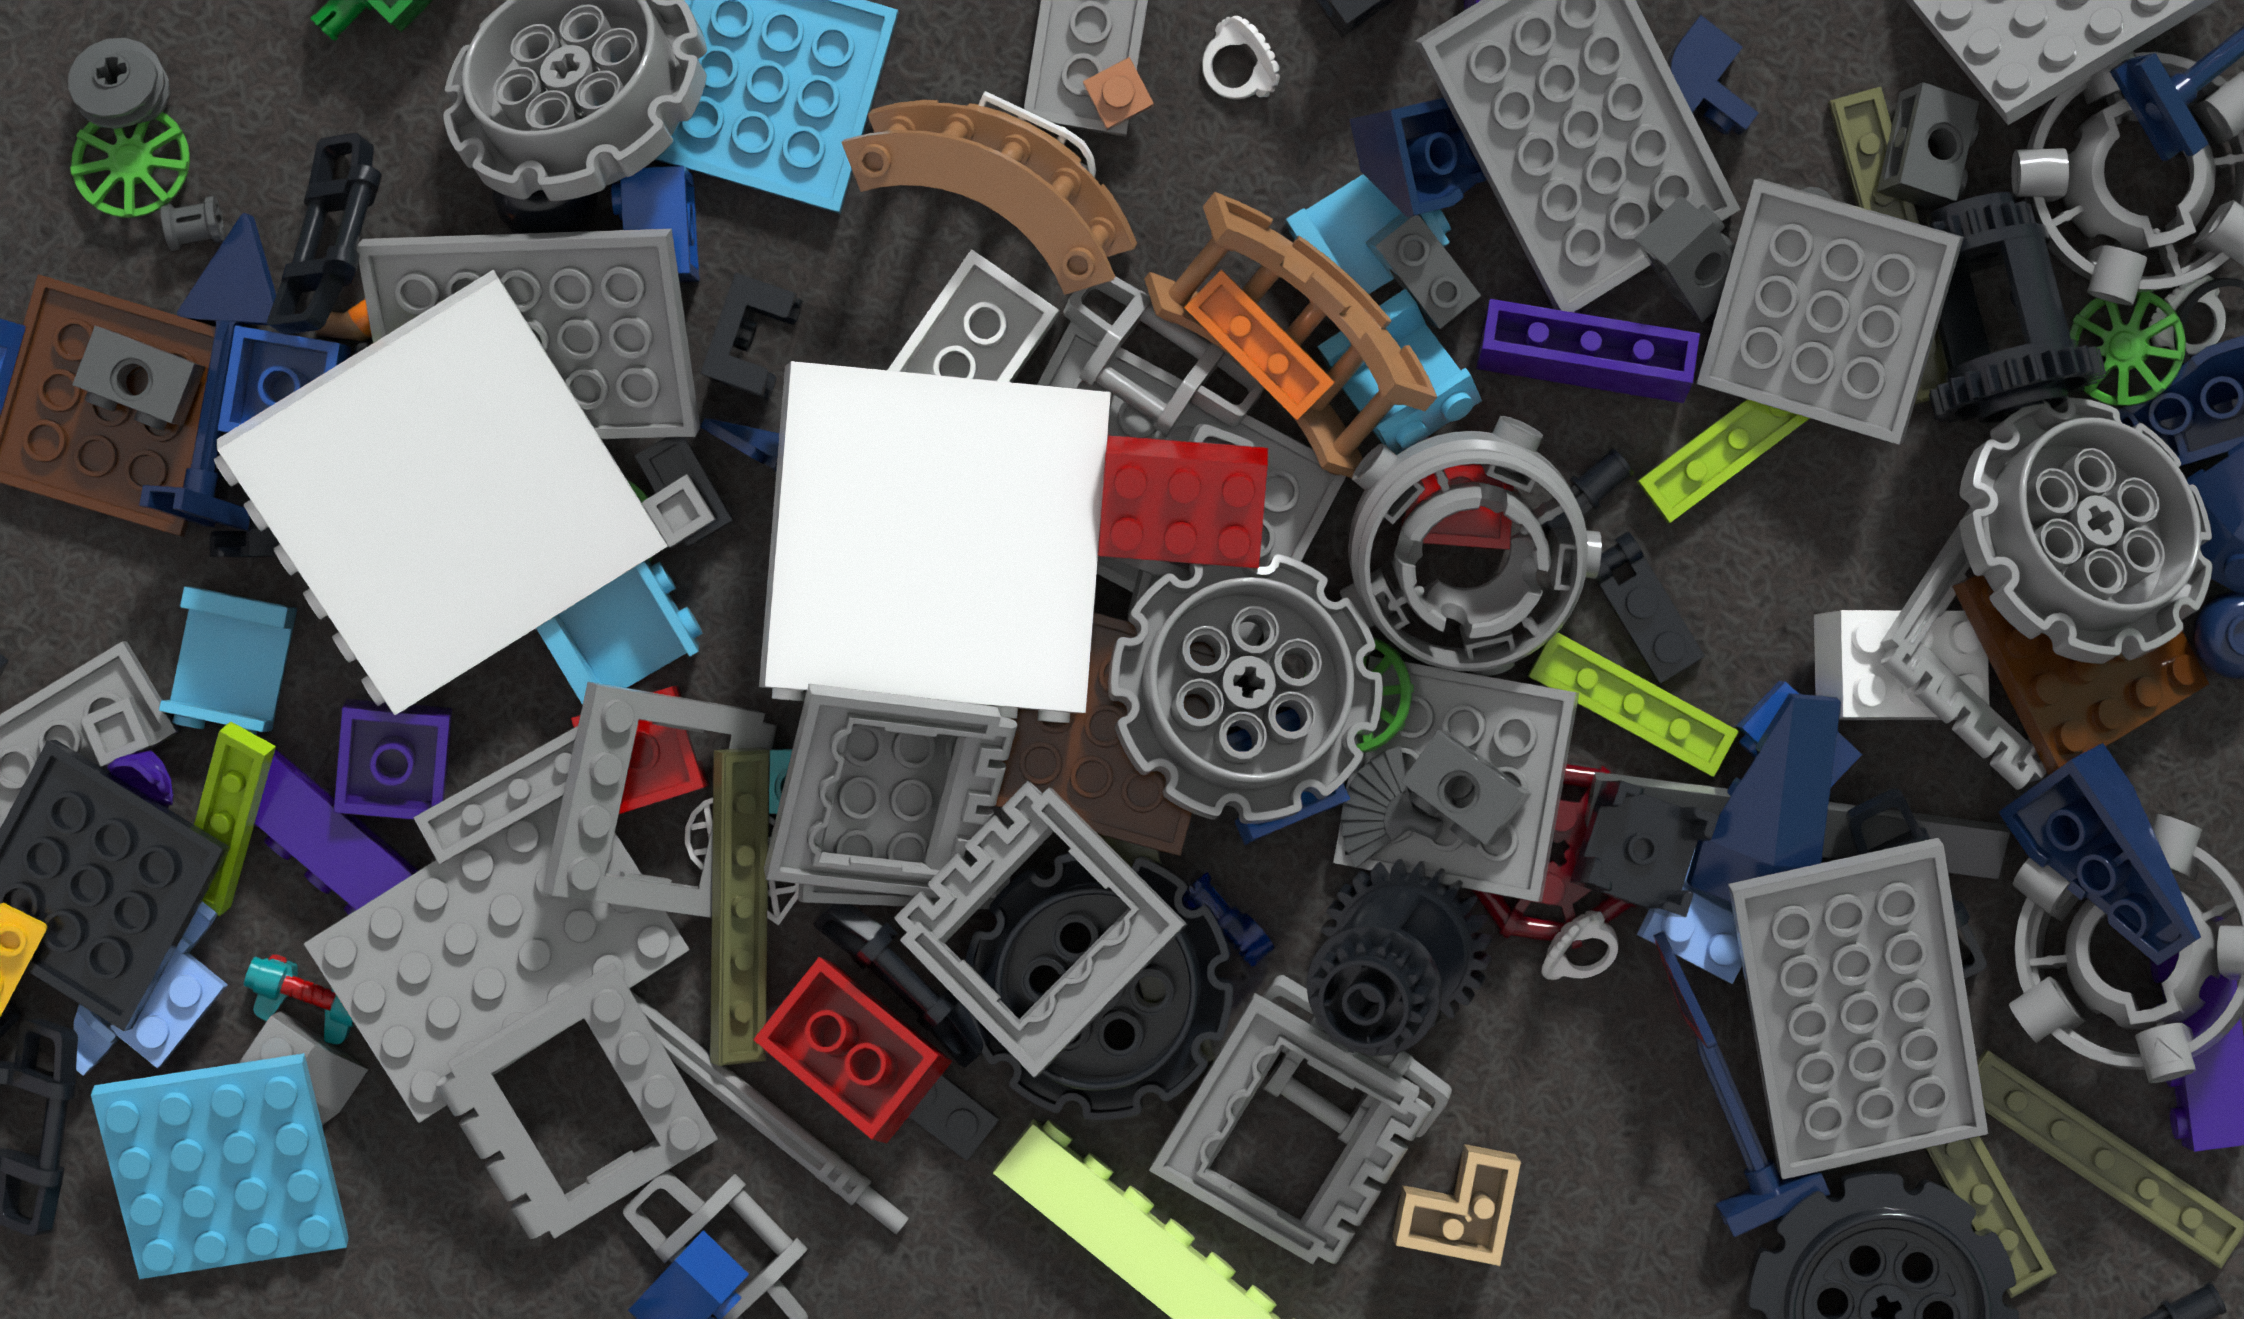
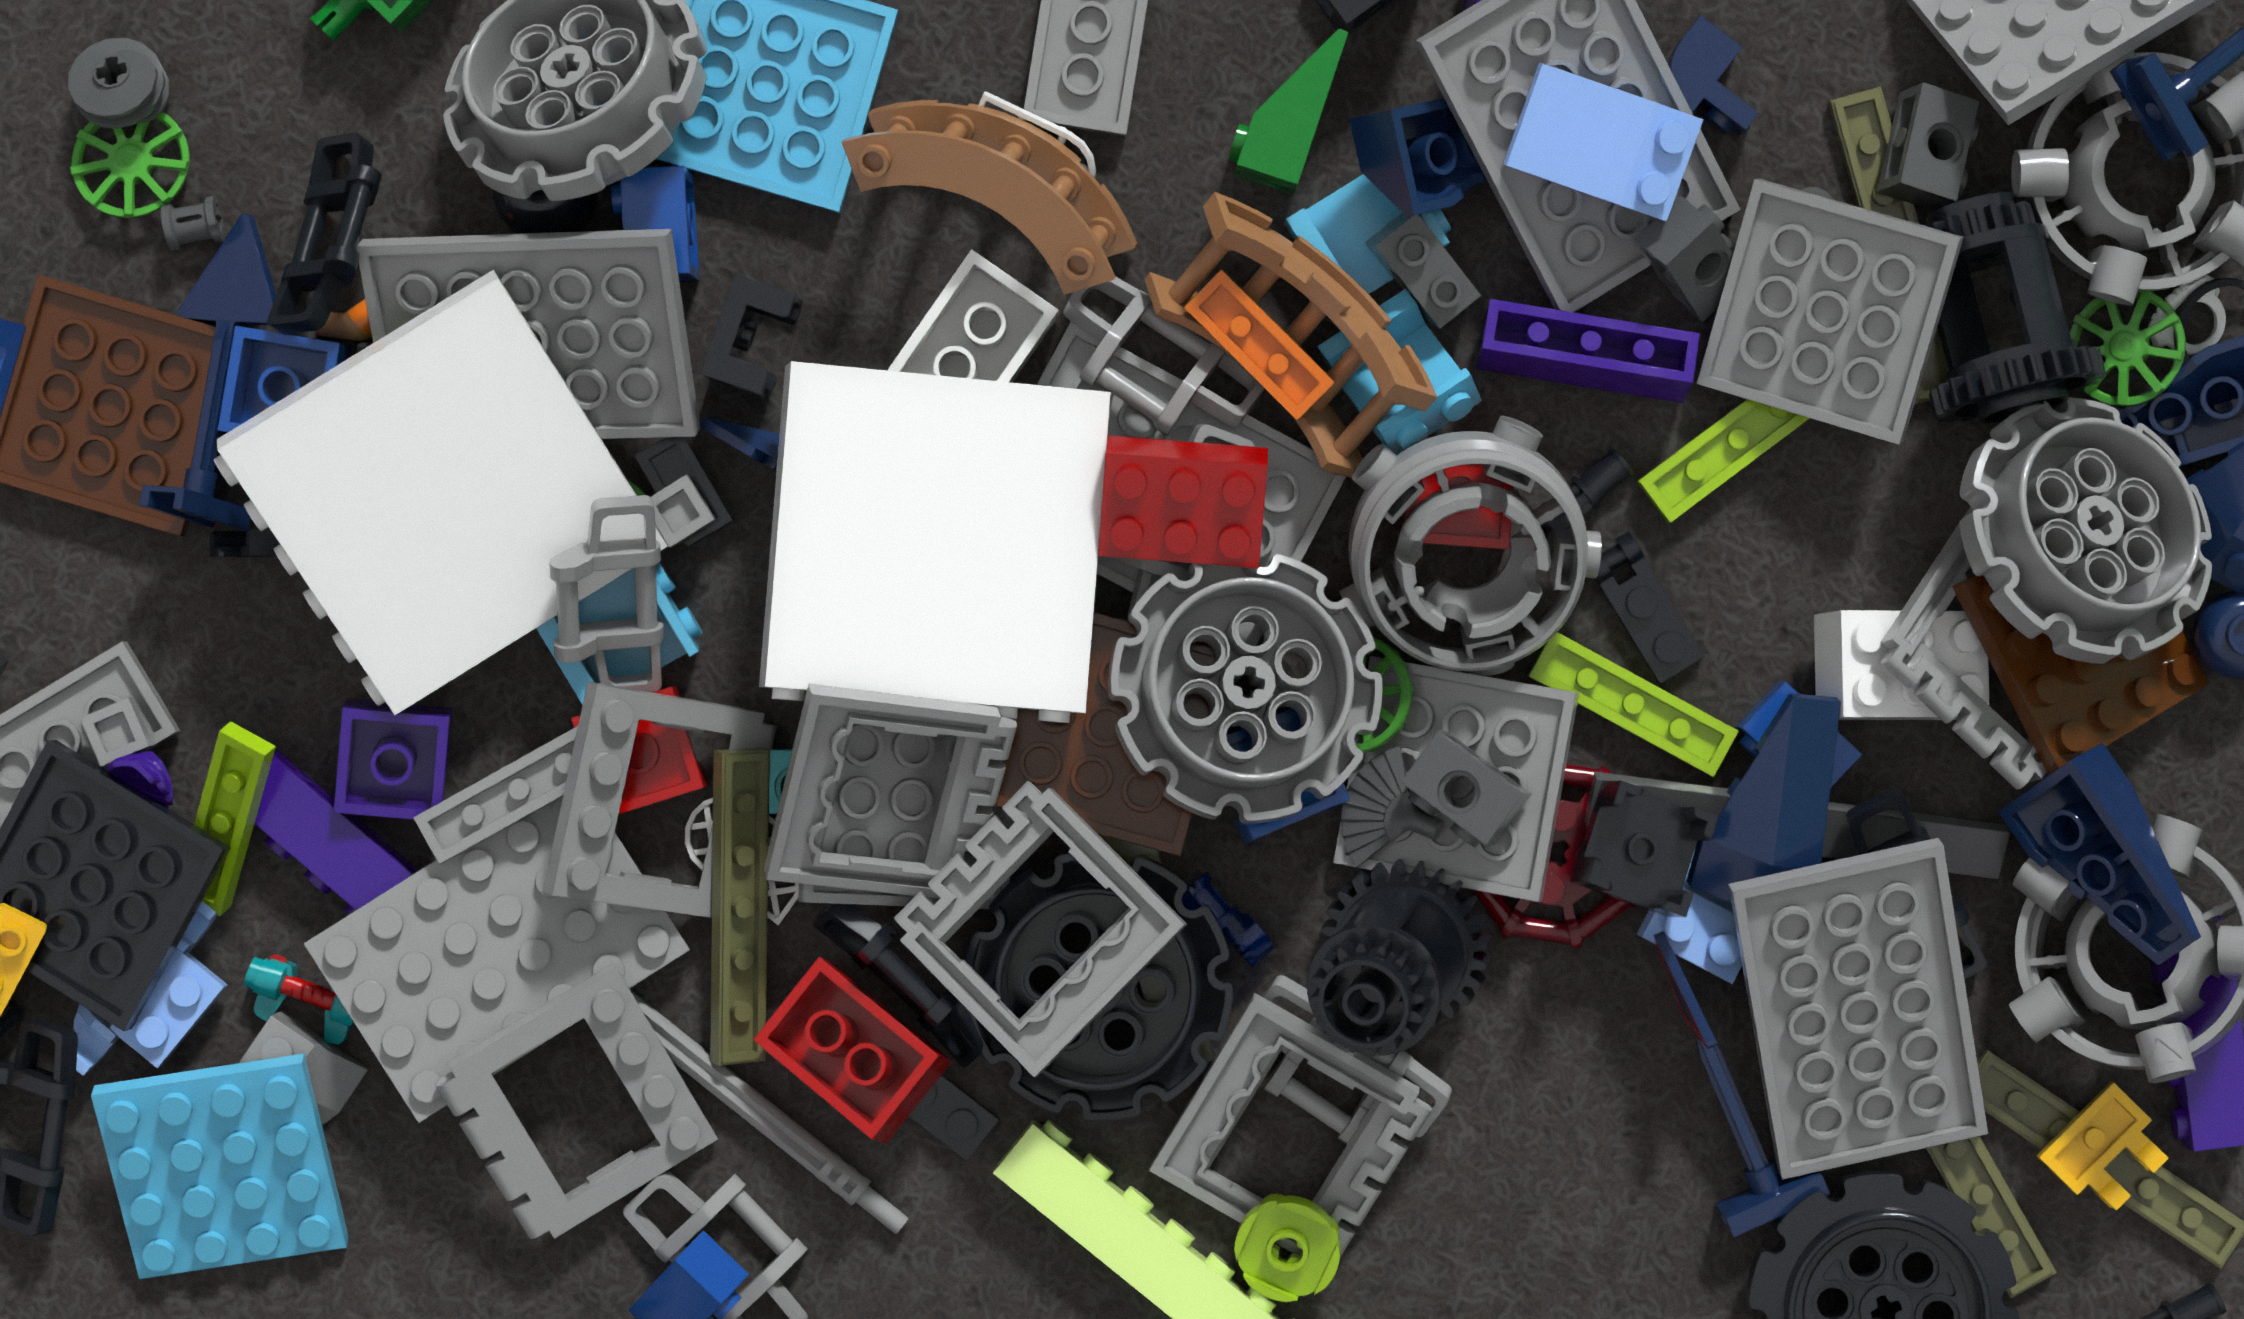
dark grey brick [72,325,206,431] -> none
medium azure panel [159,586,297,735] -> none
nougat plate [1083,57,1154,131] -> none
white piece [1202,16,1280,100] -> none
tan brick [1392,1144,1521,1266] -> none
white piece [1541,911,1619,980] -> none
none -> light grey bar [549,495,664,692]
none -> green slope [1228,29,1348,195]
none -> lime plate [1234,1193,1341,1302]
none -> light blue slope [1503,63,1704,222]
none -> yellow plate [2036,1081,2169,1211]

